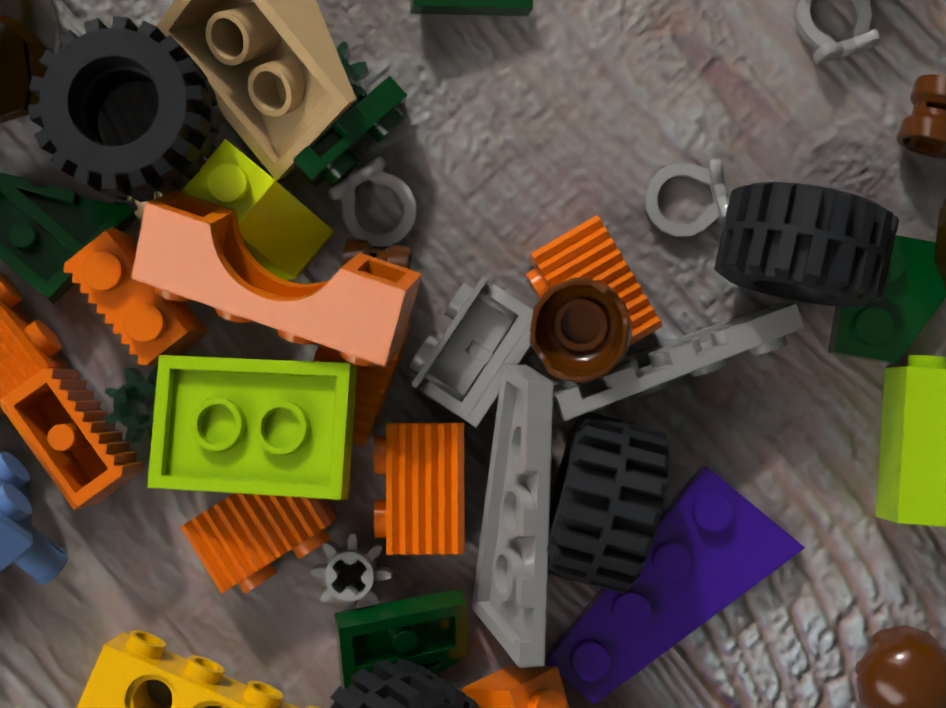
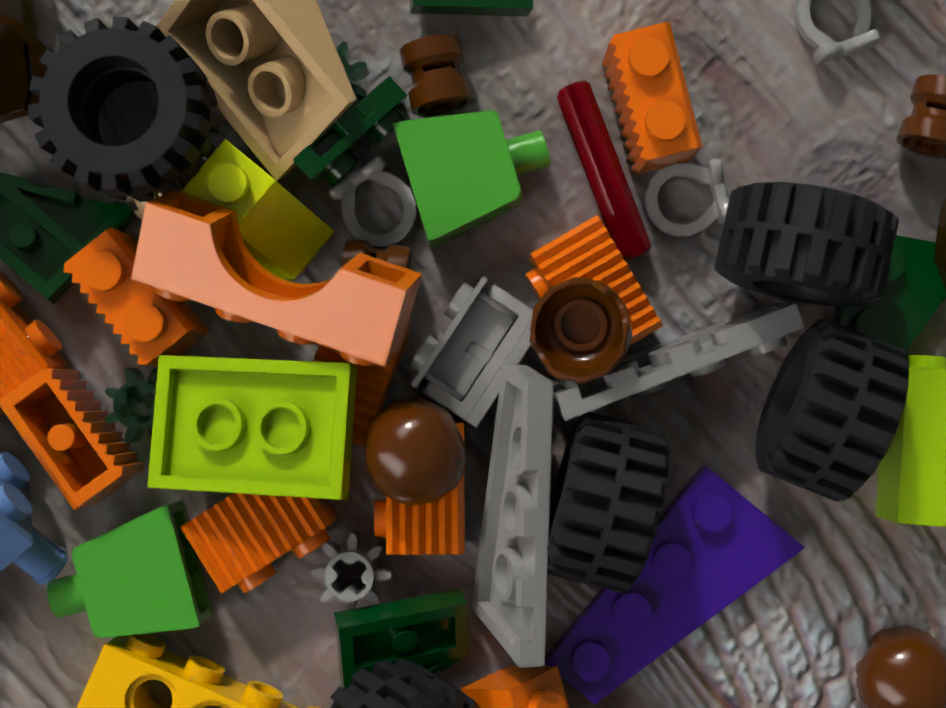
none -> bright green torso [47,500,214,638]
none -> reddish brown hair [364,397,467,506]
none -> bright green torso [393,110,551,249]
none -> reddish brown wheel [399,34,473,116]
none -> dark red axle [557,80,651,261]
none -> orange brick [601,22,703,175]
none -> black tyre [756,318,909,502]

